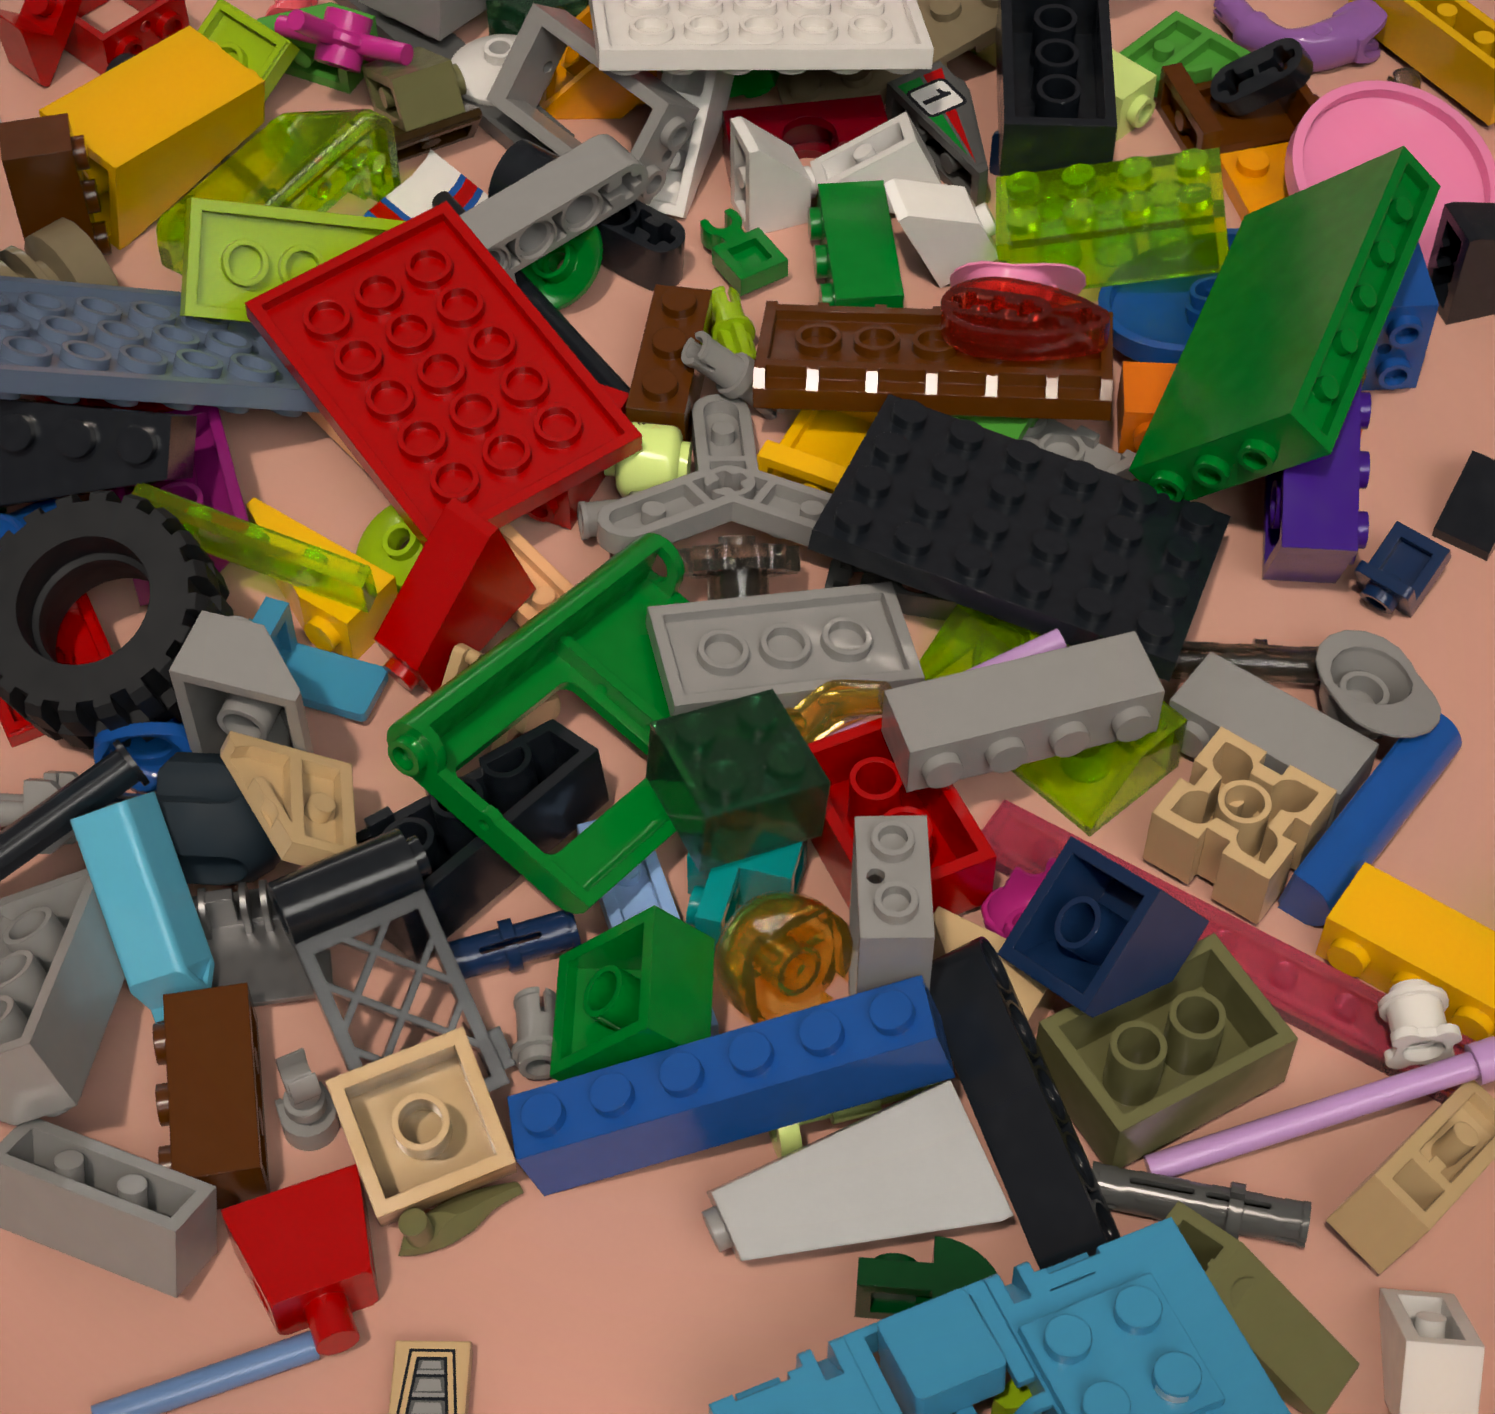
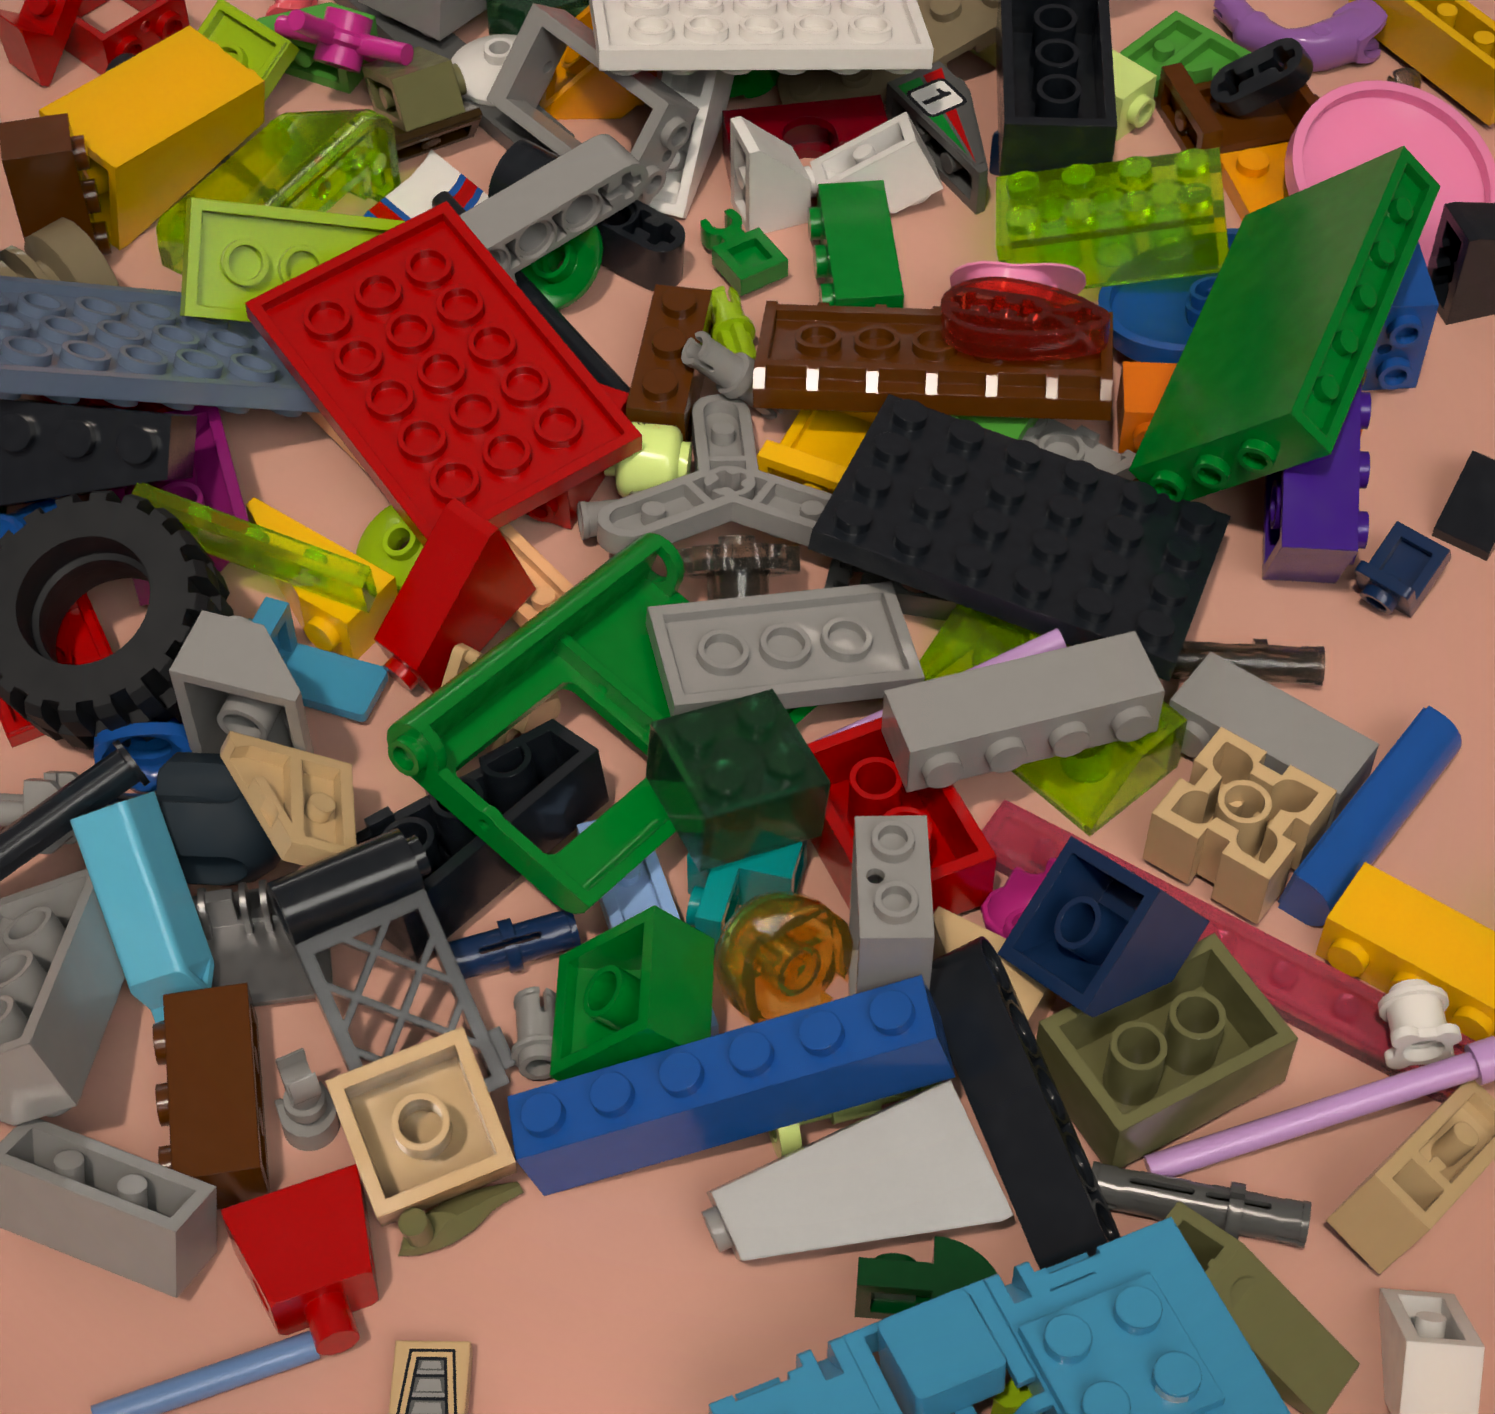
clear yellow arm [770,679,892,752] -> none
white slope [884,178,1000,288] -> none
light grey piece [1315,630,1441,740] -> none

